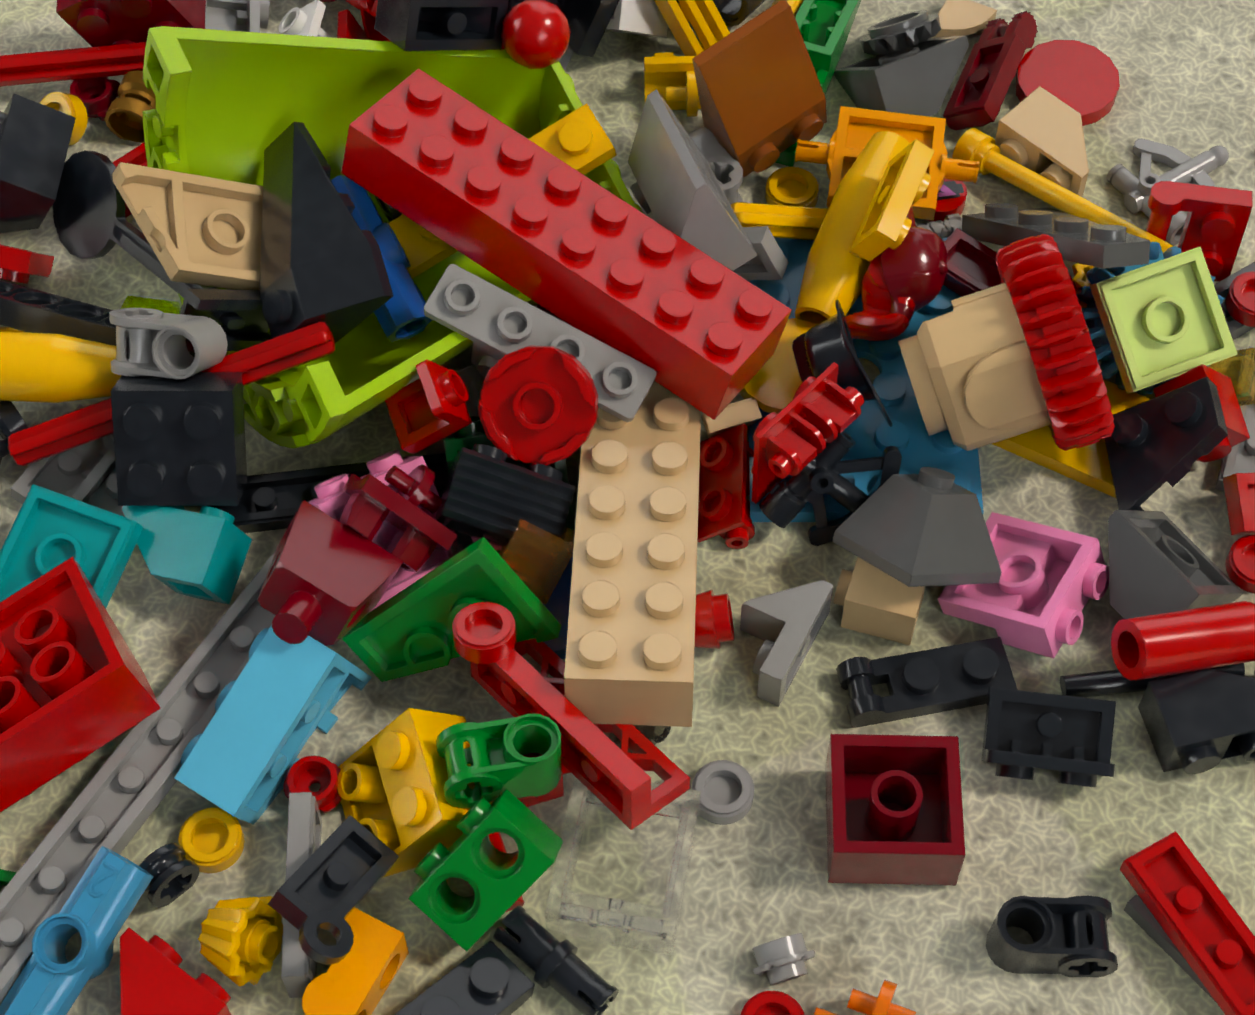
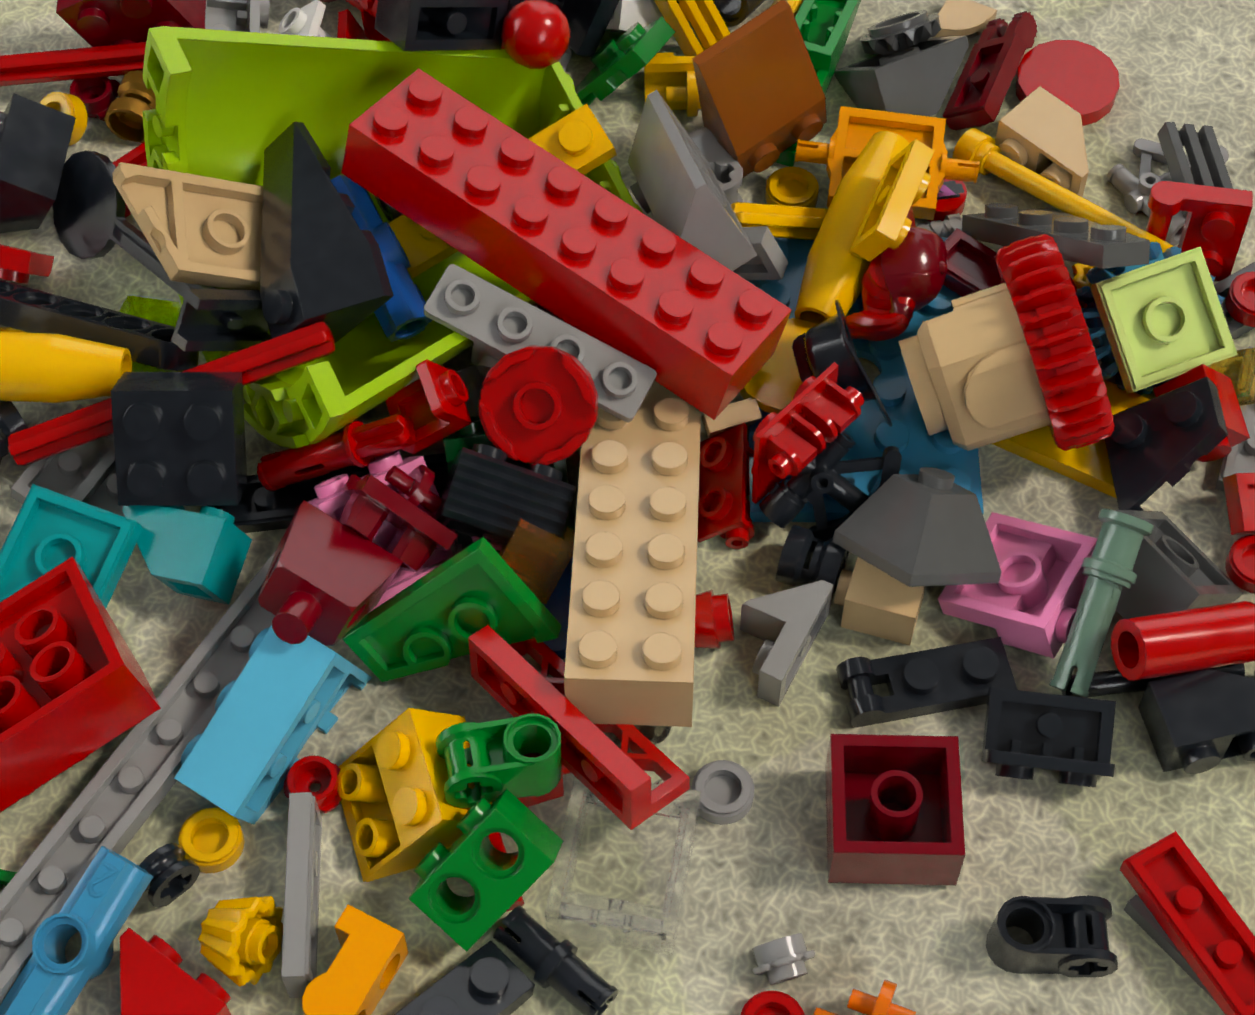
light grey piece [109,308,228,380] -> none
black hinge [268,815,399,965] -> none
red tile [452,602,516,664] -> none
none -> red axle [257,414,417,492]
none -> green wing [575,16,675,106]
none -> black wheel [776,525,849,599]
none -> sand green pin [1049,508,1154,698]
none -> dark grey tile [1157,122,1233,217]

